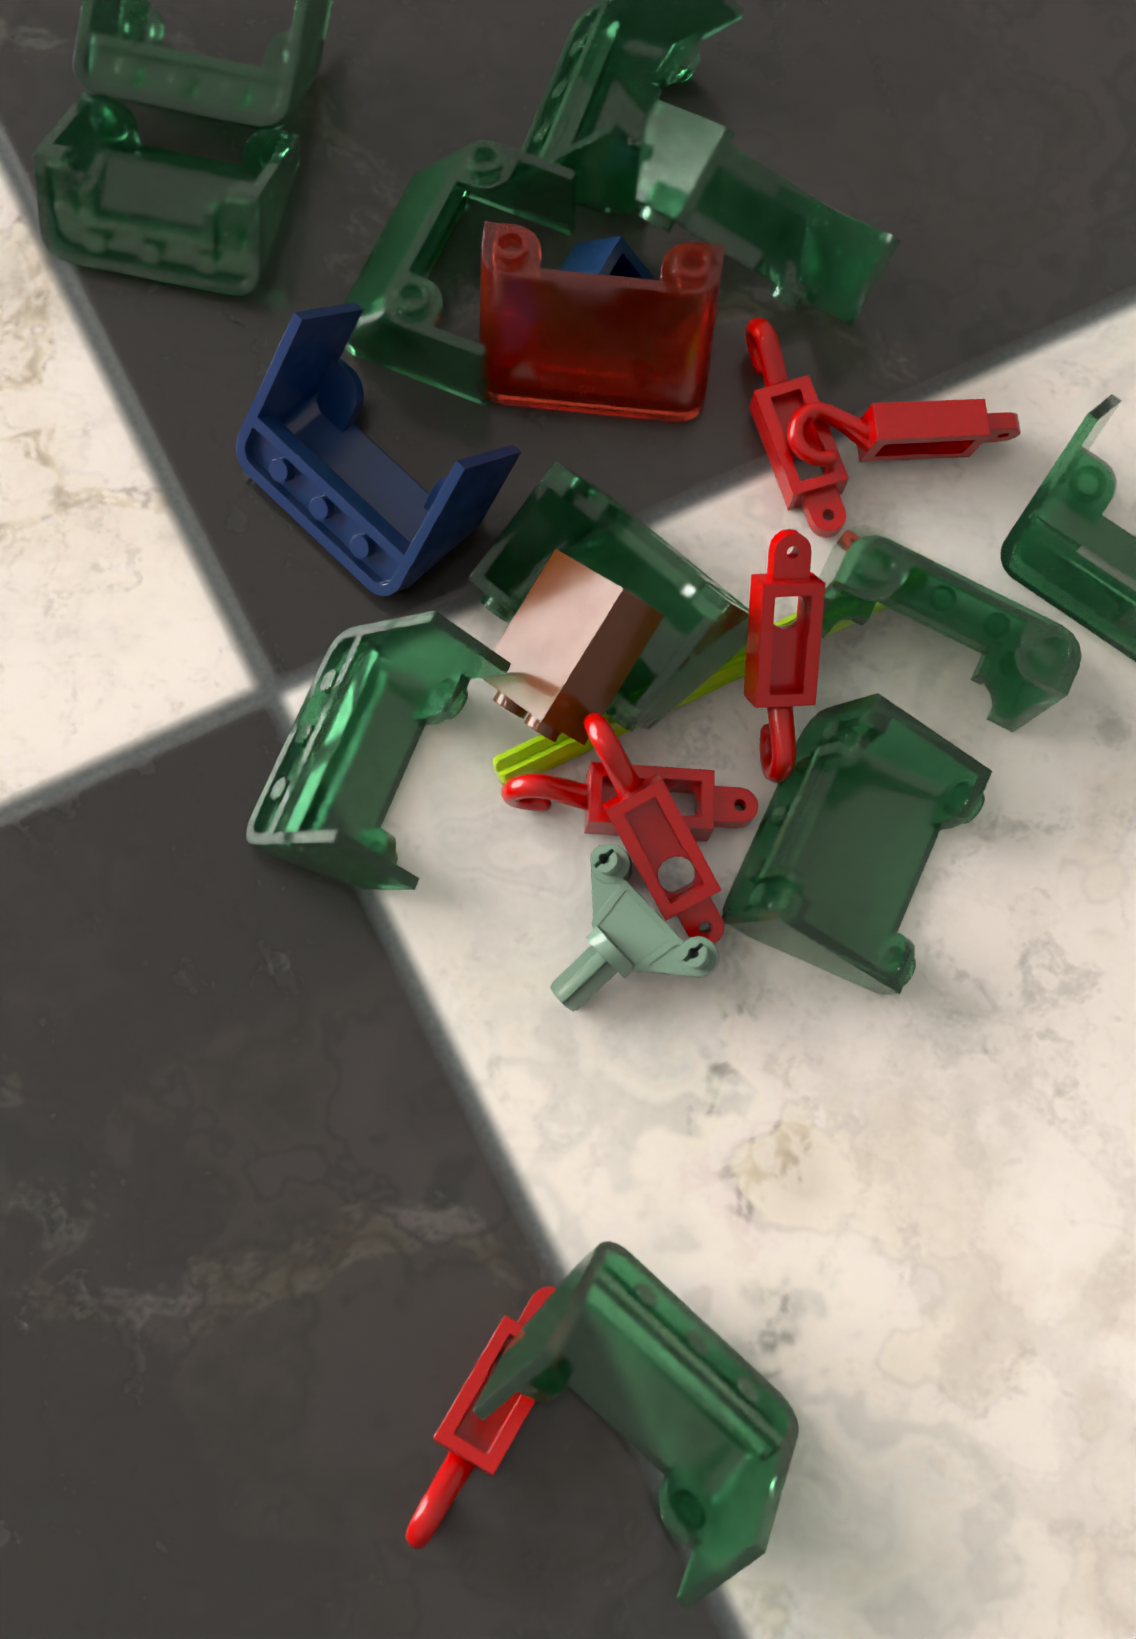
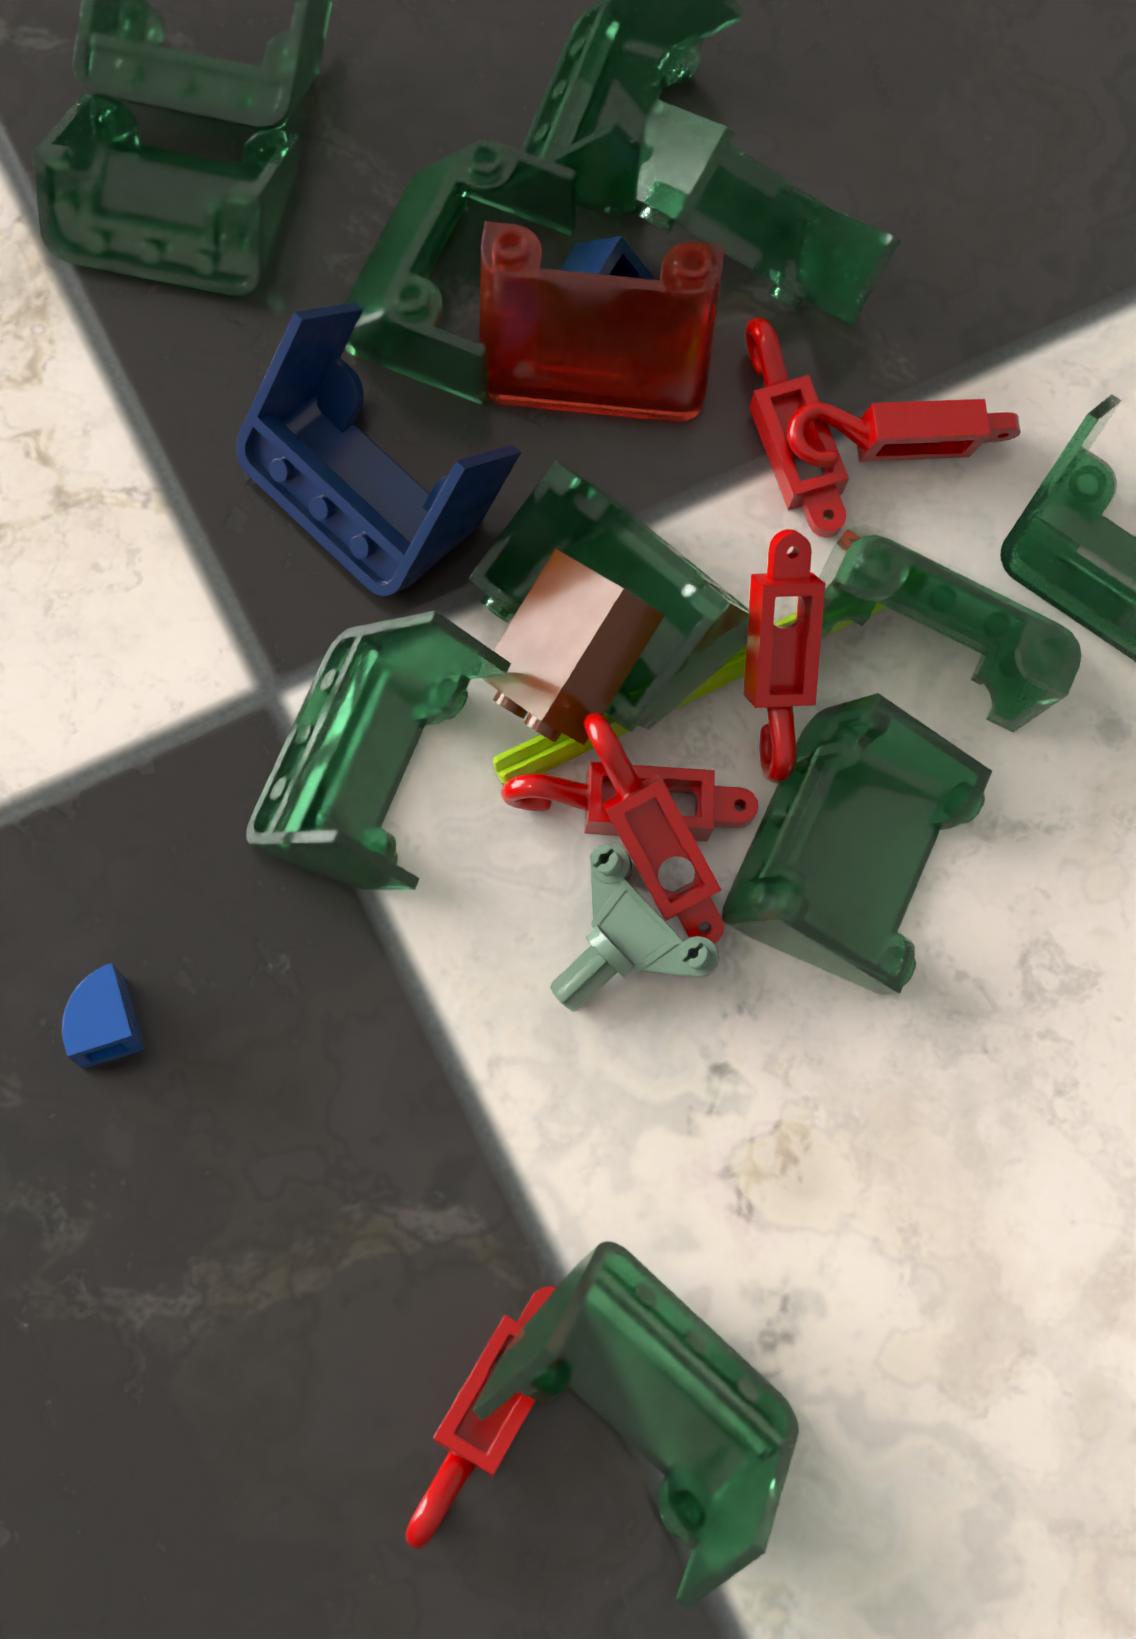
none -> blue brick [62,963,145,1069]

